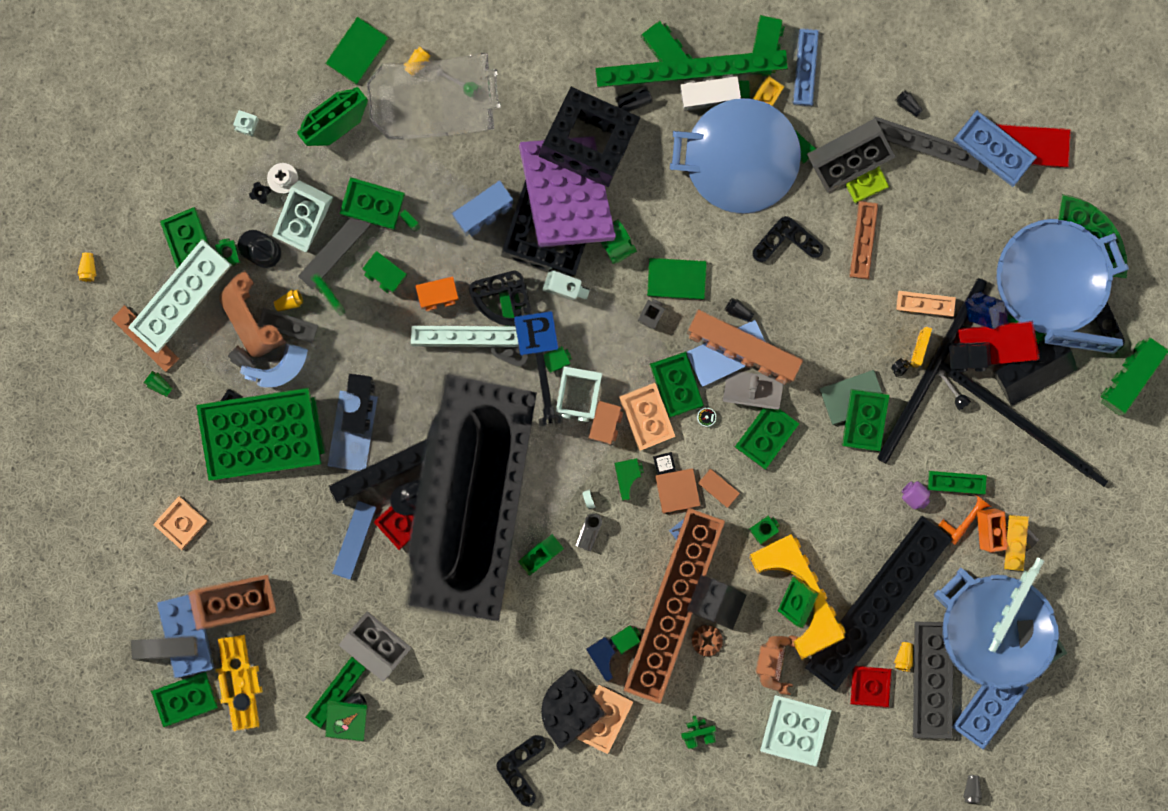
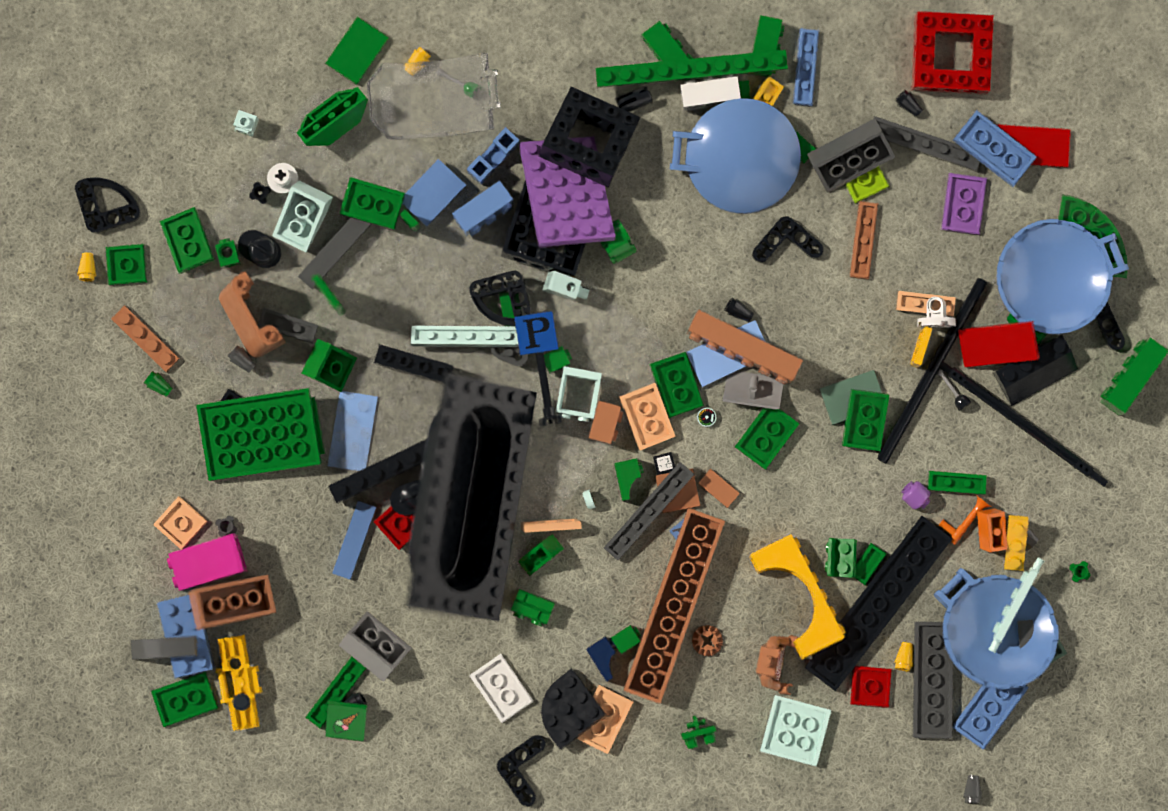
light aqua plate [128,240,232,353] -> none
light blue arch [240,344,308,387] -> none
yellow cone [274,289,304,312] -> none
black arch [341,373,376,435] -> none
green brick [362,251,407,294] -> none
orange brick [416,276,459,312] -> none
dark grey piece [575,513,602,552] -> none
dark grey brick [637,299,665,330] -> none
green tile [647,258,707,300] -> none
black slope [687,575,747,630] -> none
green brick [749,515,780,545] -> none
green tile [778,577,818,628] -> none
black plate [891,358,909,377] -> none
black brick [949,342,992,372] -> none
clear blue brick [965,293,1008,329] -> none
medium blue tile [1044,329,1123,354] -> none
none -> black beam [75,177,141,233]
none -> green tile [105,244,147,285]
none -> dark pink slope [167,534,248,591]
none -> dark grey plate [215,516,237,537]
none -> green slope [301,339,357,392]
none -> black piece [374,344,454,383]
none -> medium blue tile [403,159,466,227]
none -> medium blue arch [466,127,520,185]
none -> white tile [469,654,533,723]
none -> green brick [511,589,555,627]
none -> light nougat tile [521,518,581,532]
none -> dark grey plate [604,462,695,561]
none -> green bracket [825,538,857,578]
none -> green tile [855,543,887,585]
none -> red brick [912,11,994,94]
none -> white tile [917,296,956,328]
none -> medium lavender tile [941,173,987,235]
none -> green plate [1069,561,1091,582]

